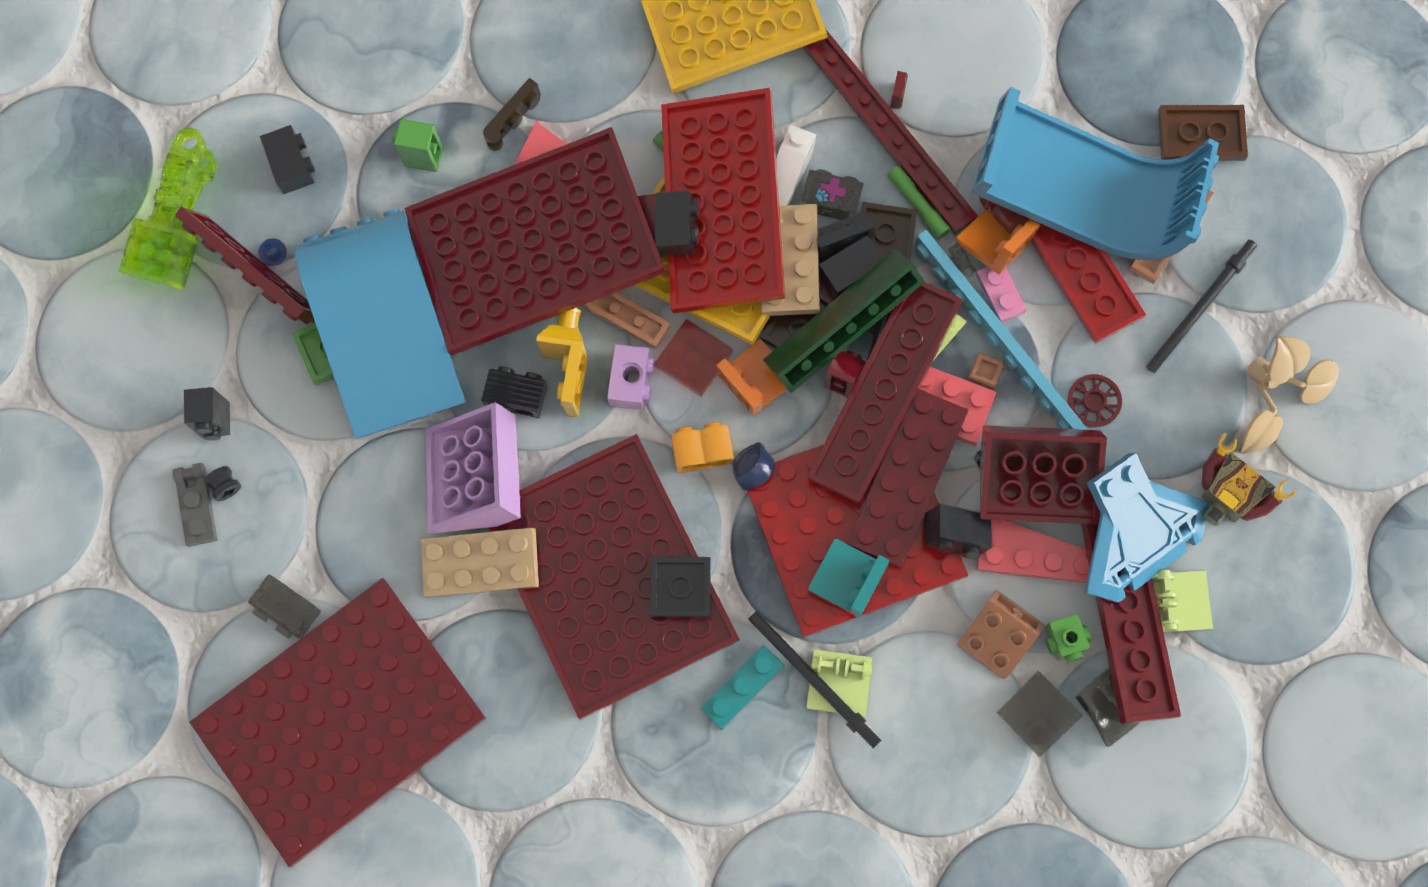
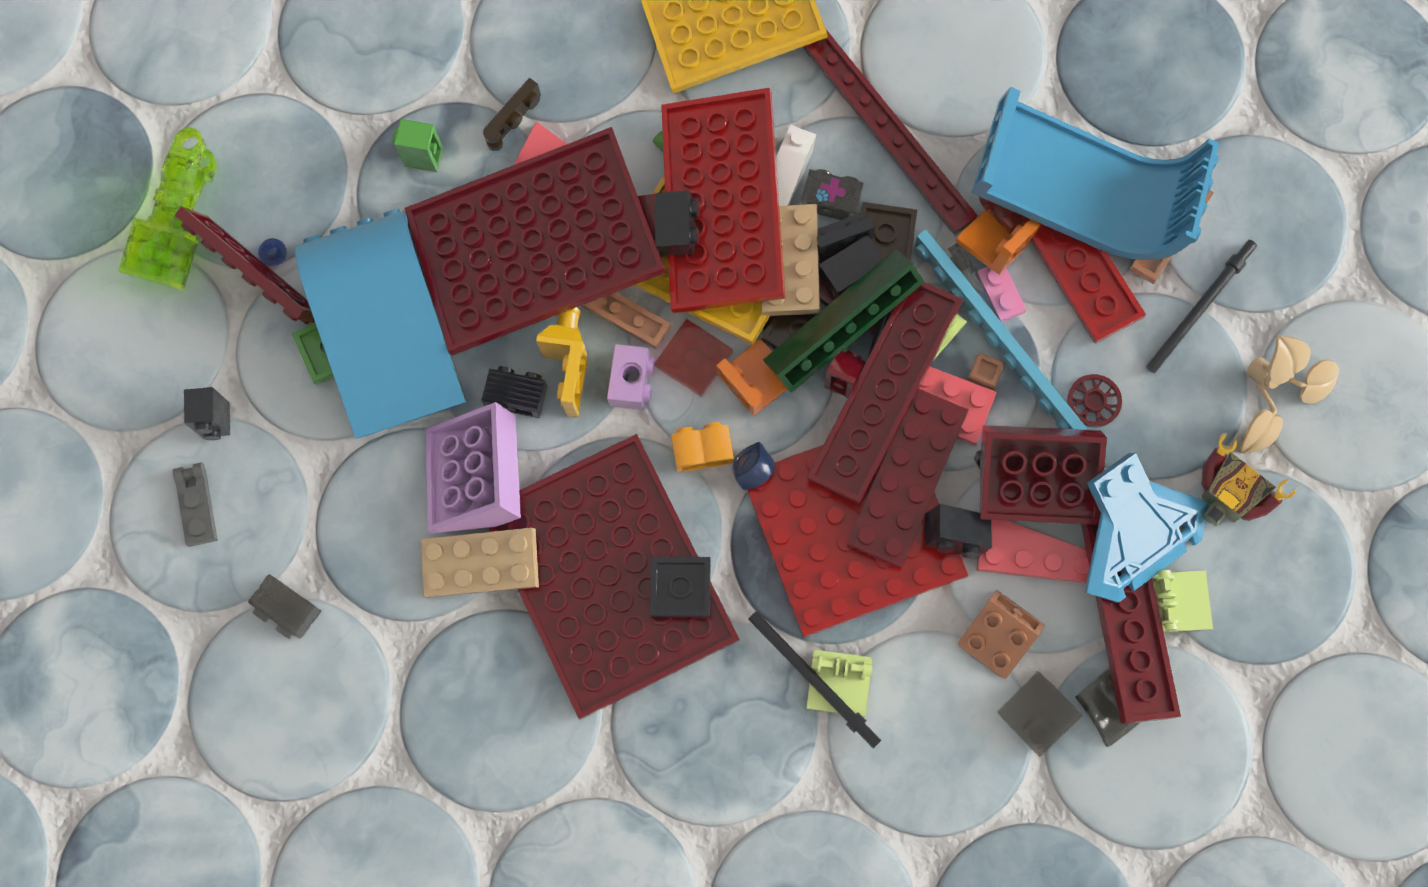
dark red plate [189,578,486,867] -> none
black wheel [204,466,241,501] -> none
black brick [260,125,316,194] -> none
teal plate [701,644,785,730] -> none
teal bracket [808,539,890,618] -> none
bright green piece [887,165,951,240] -> none
dark red tile [890,71,908,109] -> none
bright green brick [1045,614,1092,663] -> none
reddish brown plate [1158,105,1248,161] -> none

